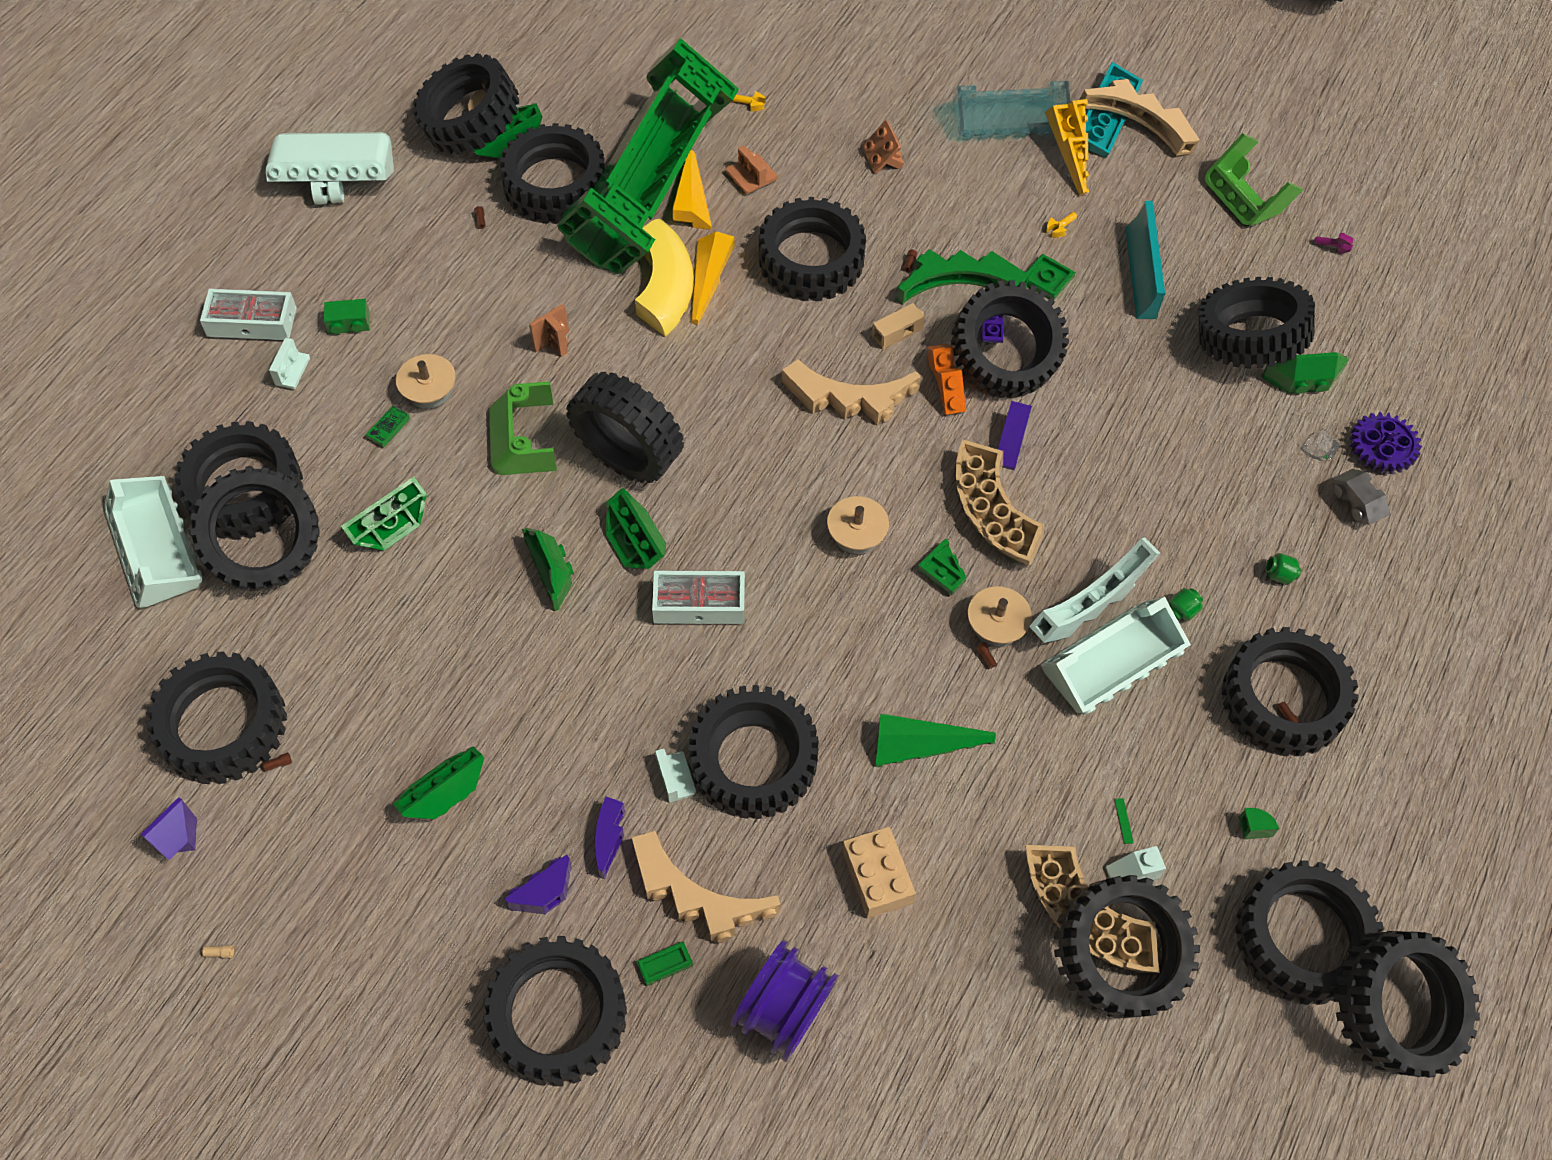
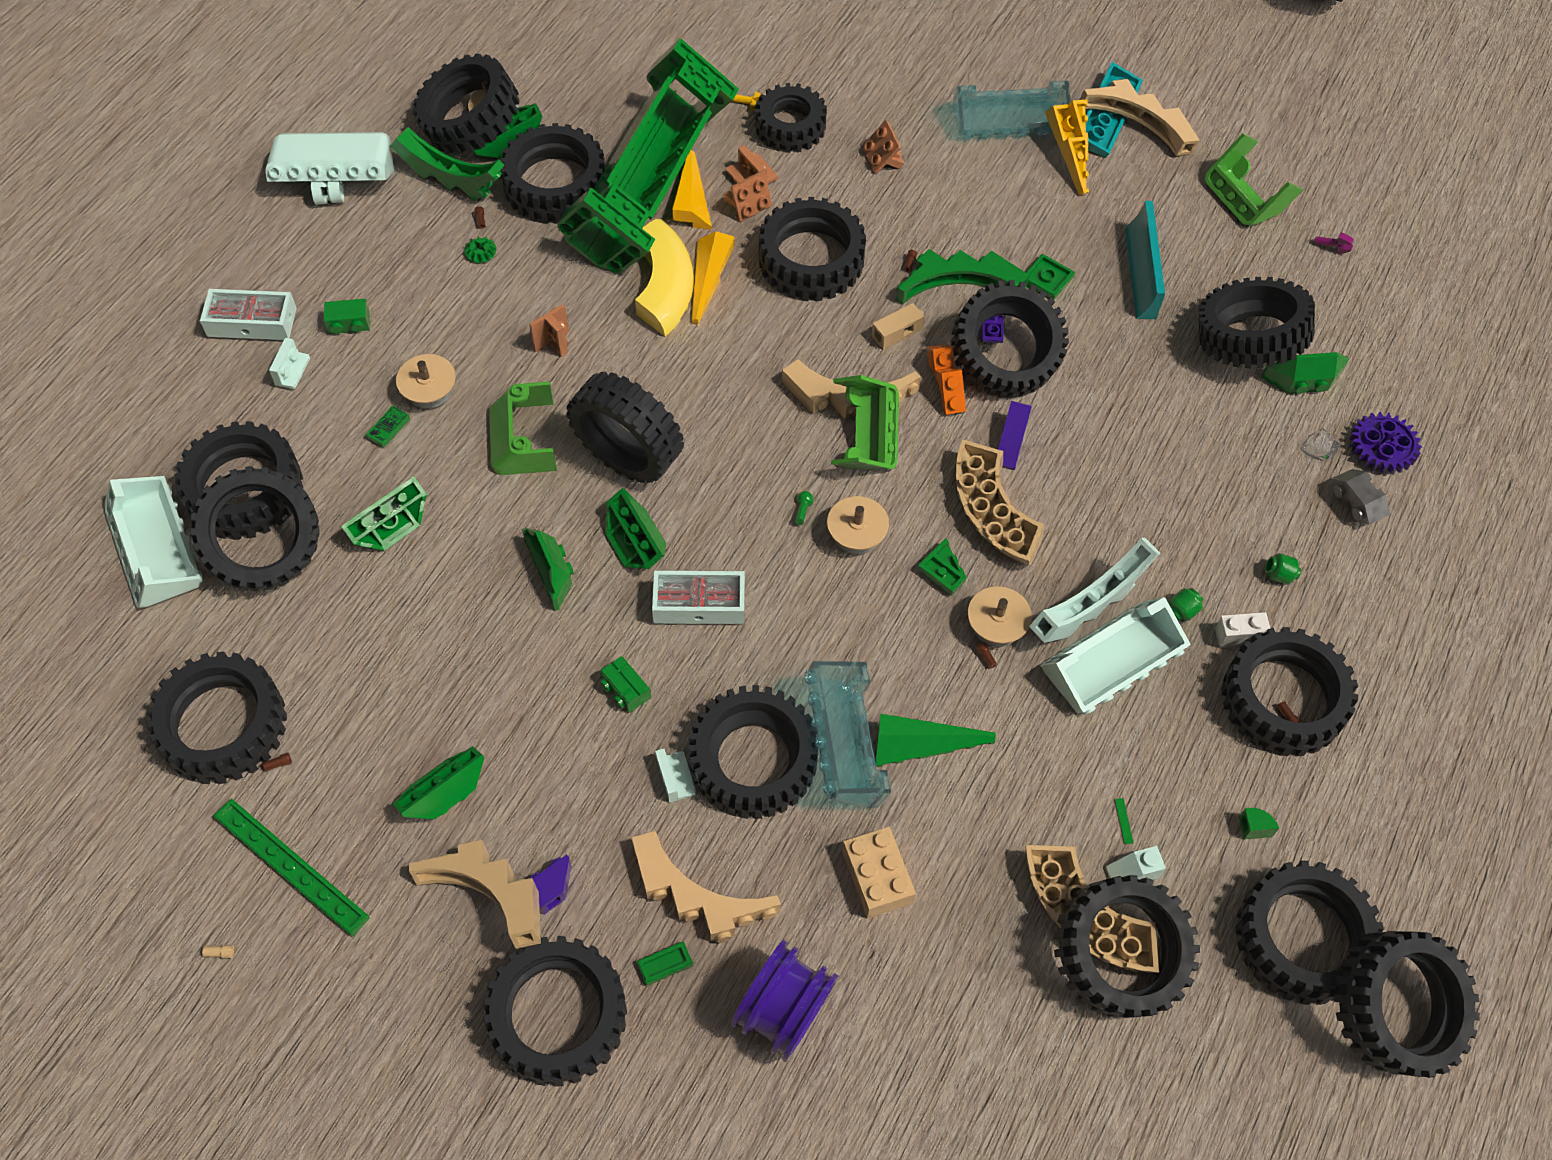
dark purple slope [141,797,197,860] -> none
dark purple slope [595,796,625,880] -> none
yellow bar [1046,212,1077,238] -> none
none -> green tile [213,798,370,937]
none -> green arch [389,127,504,202]
none -> tan arch [409,840,541,949]
none -> green gear [464,236,497,263]
none -> green brick [600,656,651,713]
none -> nougat bracket [724,171,772,221]
none -> black tyre [755,83,827,153]
none -> green bar [795,491,814,525]
none -> clear light blue windscreen [805,661,891,808]
none -> bright green windscreen [831,375,899,470]
none -> white brick [1215,612,1271,648]

